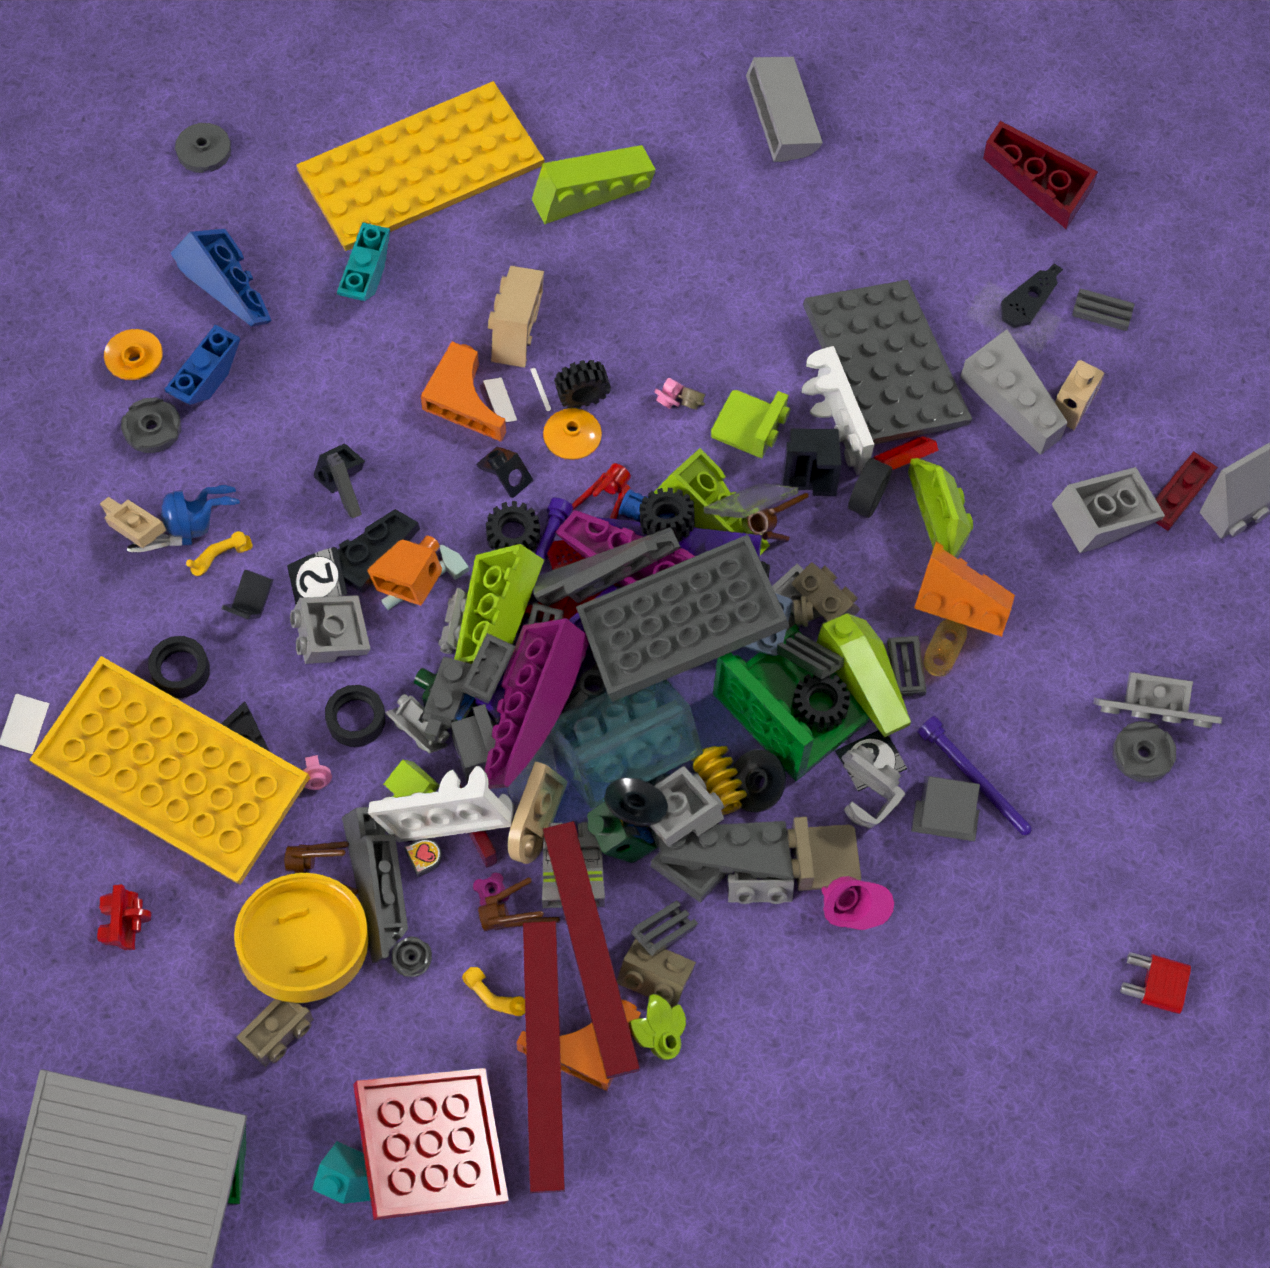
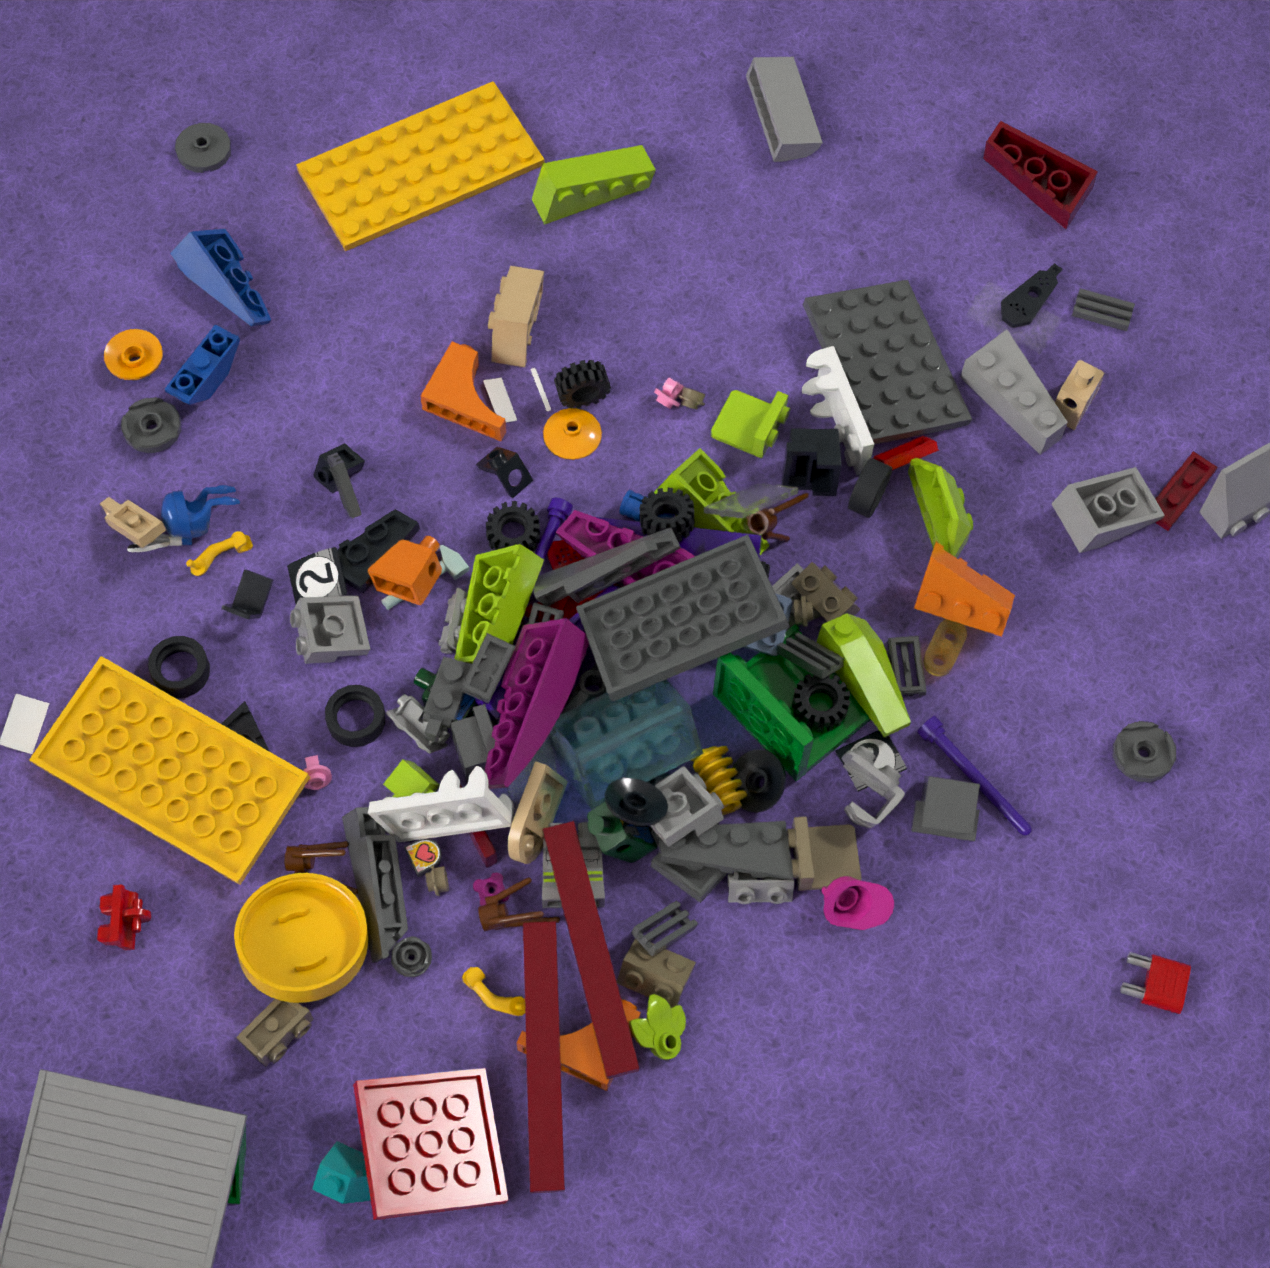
teal slope [337,222,390,301] -> none
red plant [572,463,631,519] -> none
light grey bracket [1093,672,1222,728] -> none
none -> dark tan plate [425,865,449,896]

